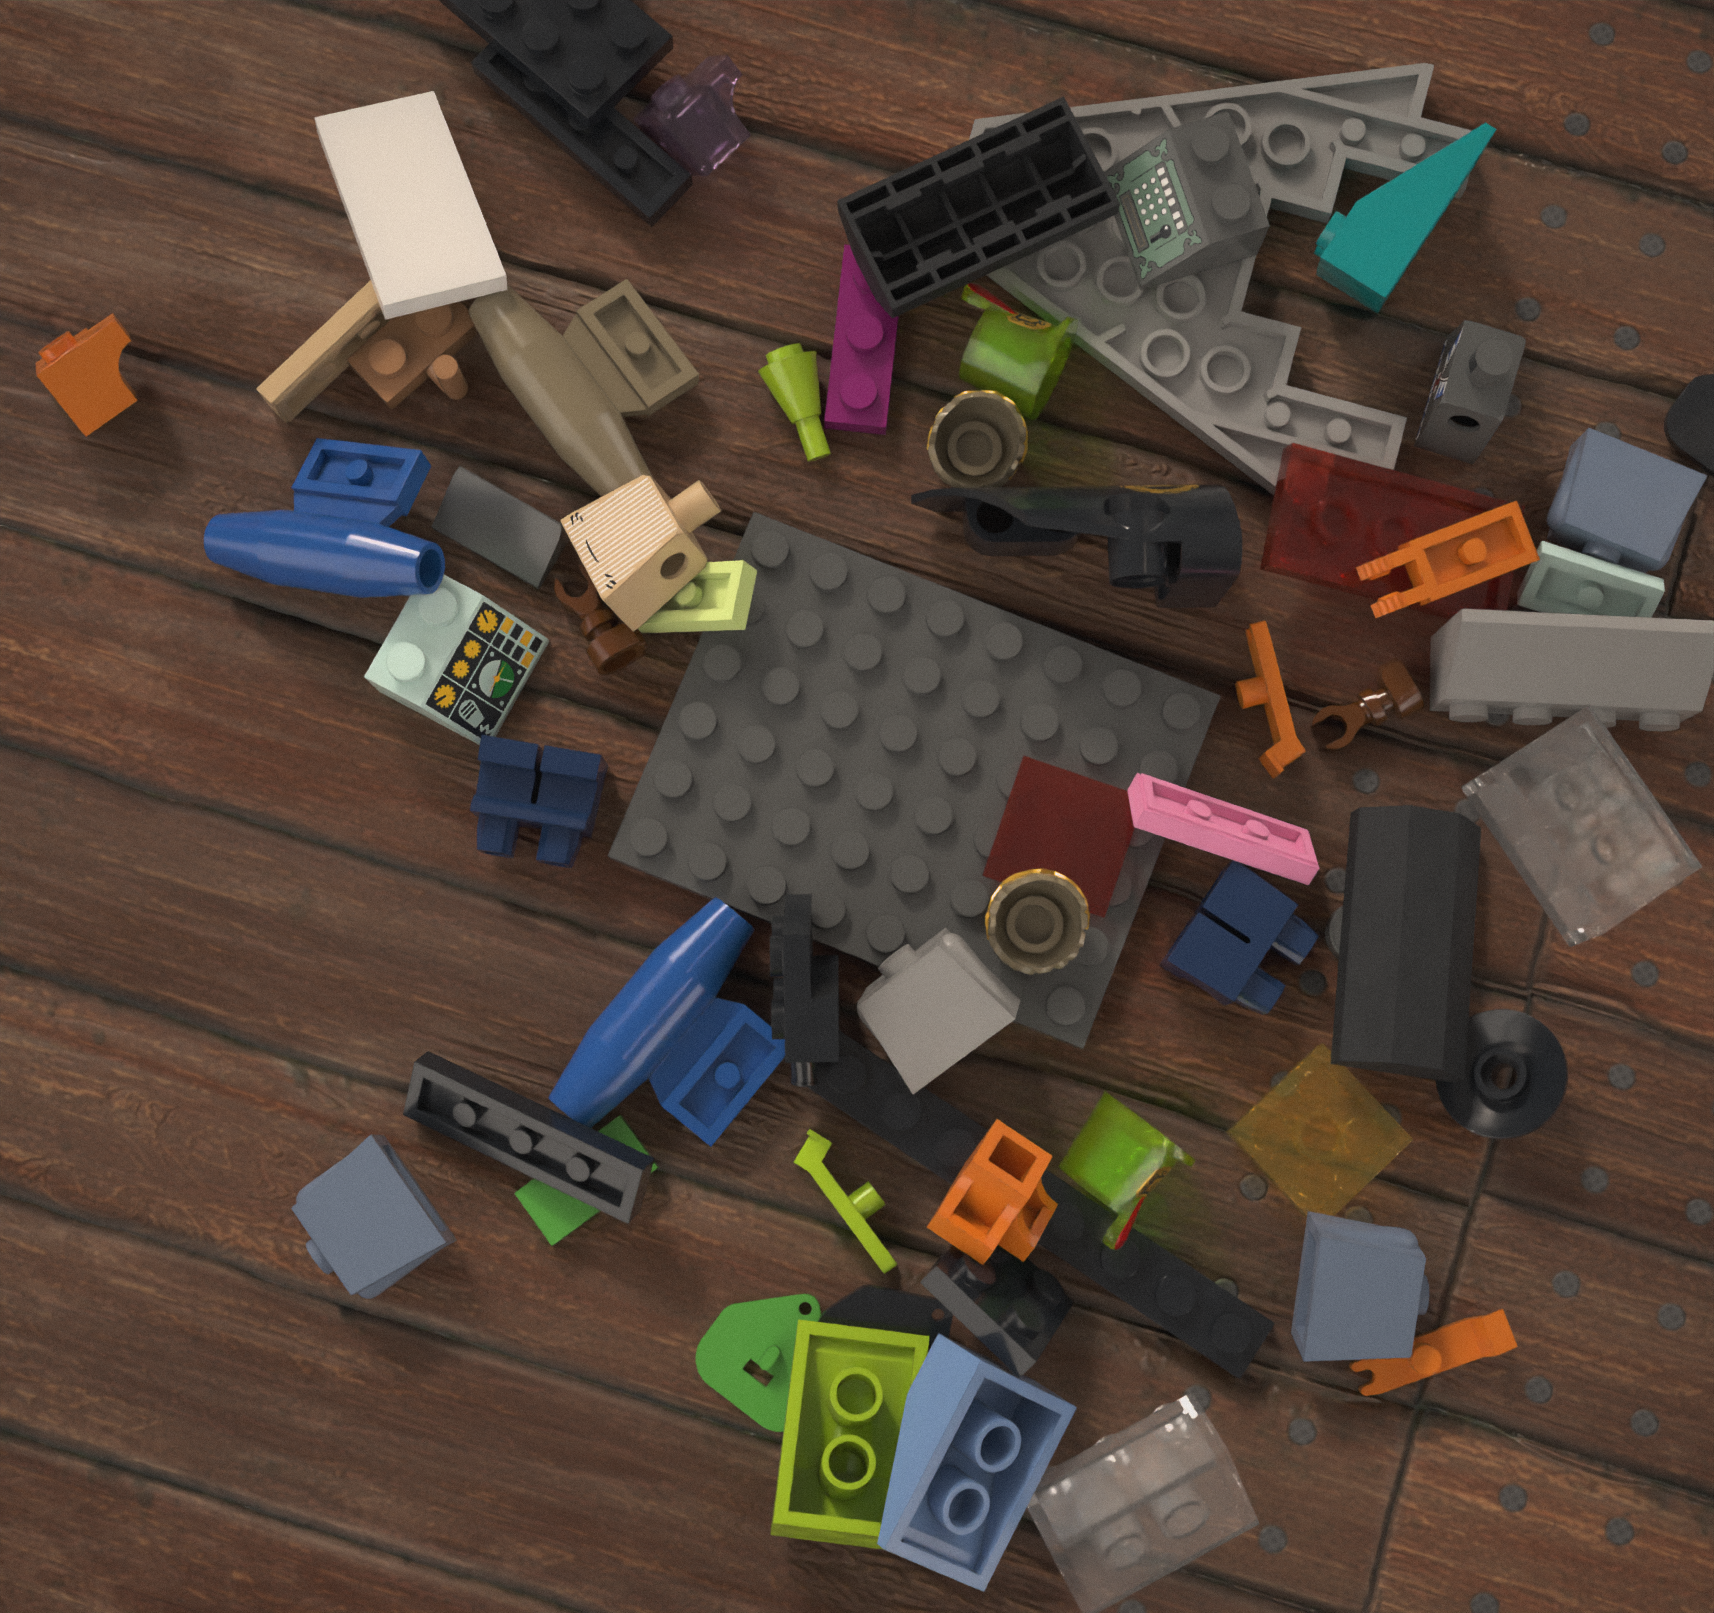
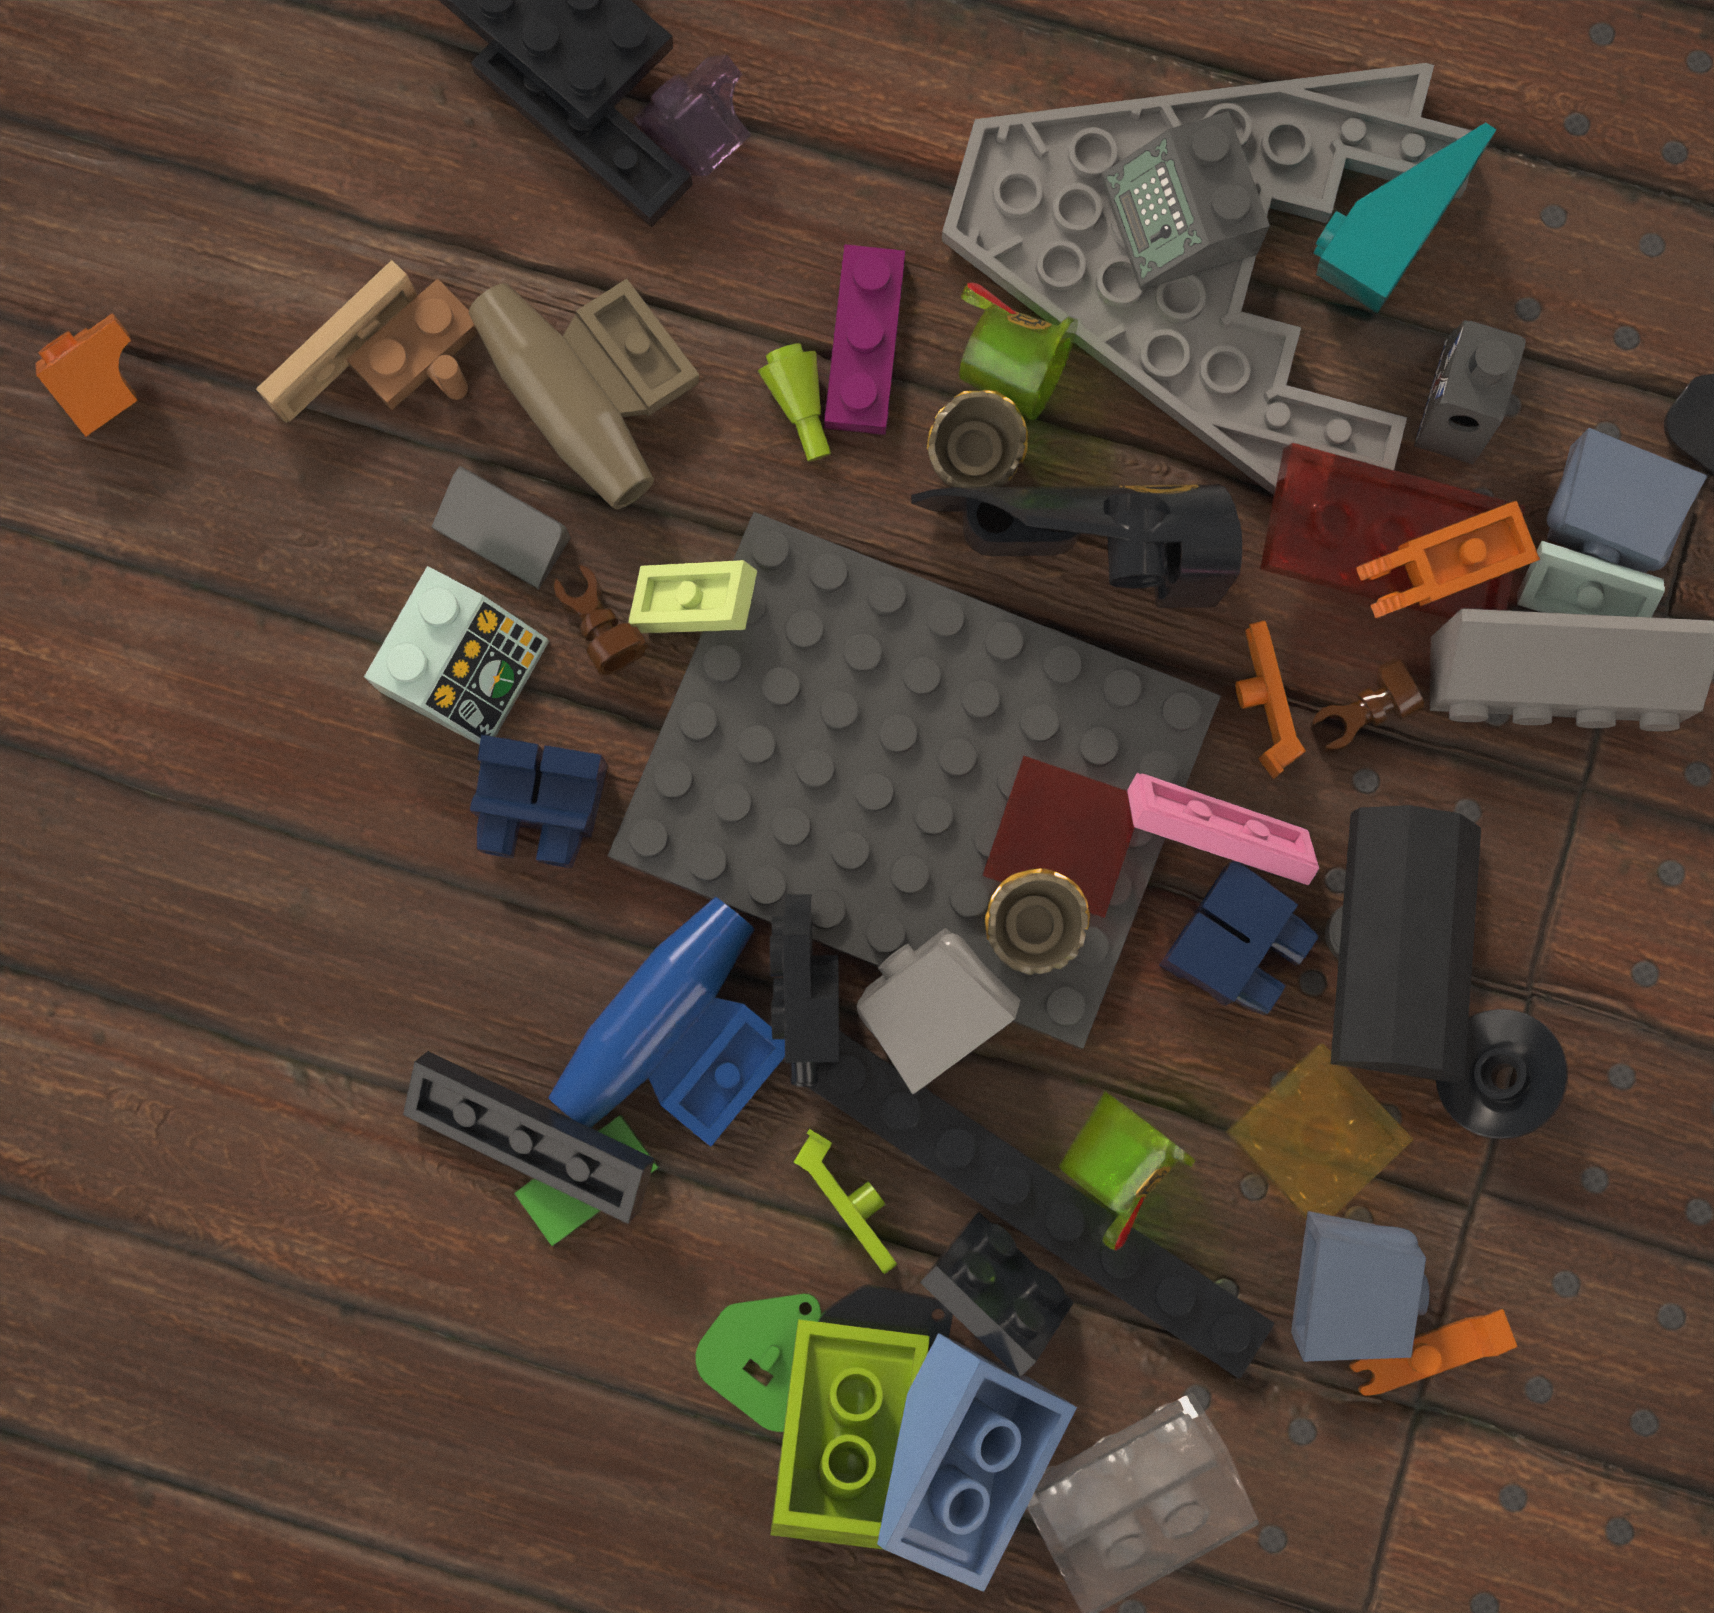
blue plate [204,438,445,598] -> none
sand blue torso [291,1134,457,1299] -> none
white tile [315,91,508,320] -> none
tan torso [560,475,721,631] -> none
black piece [837,96,1120,318] -> none
orange brick [927,1119,1058,1265] -> none
clear slope [1461,705,1702,947] -> none

